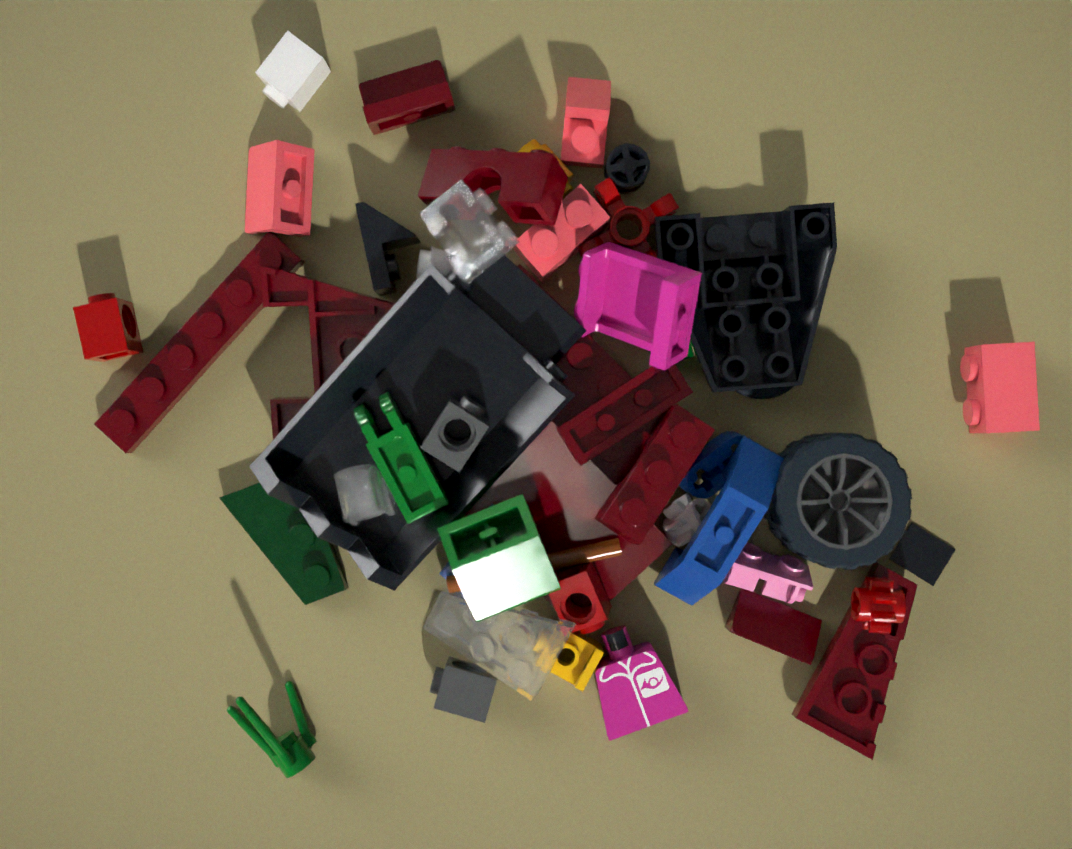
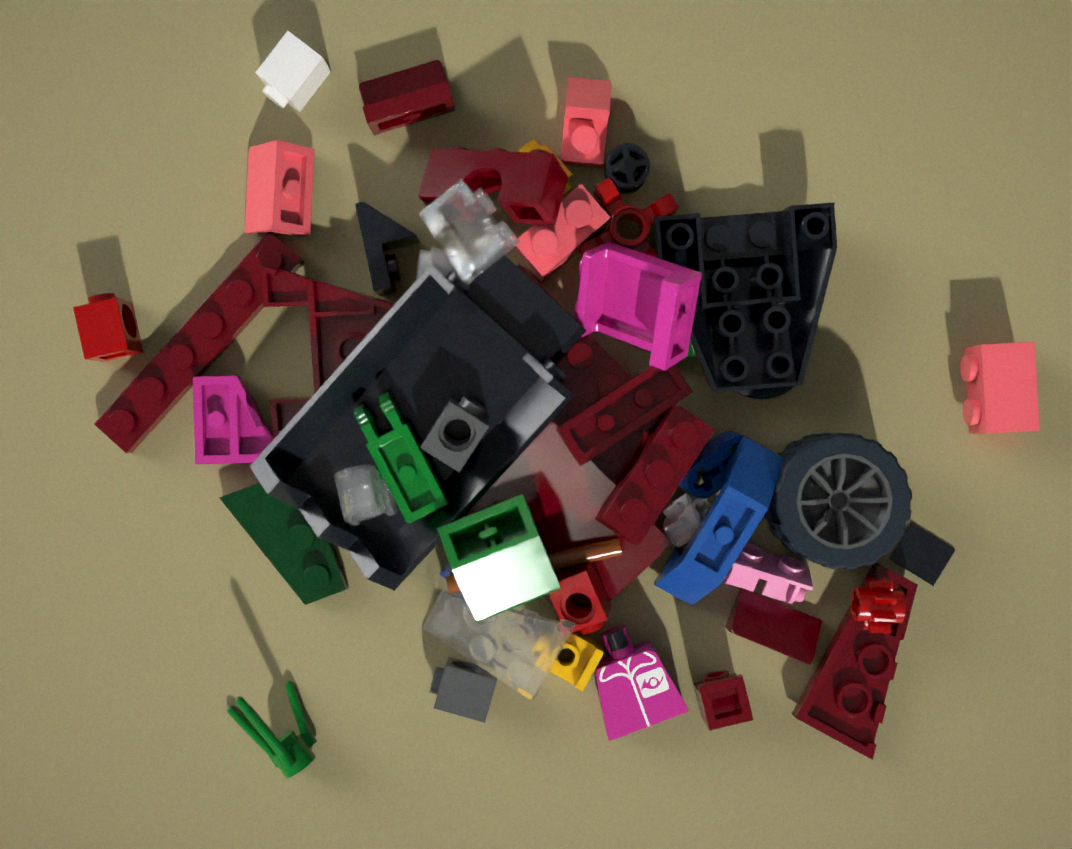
none -> dark pink wing [193,375,274,464]
none -> dark red brick [693,670,753,731]

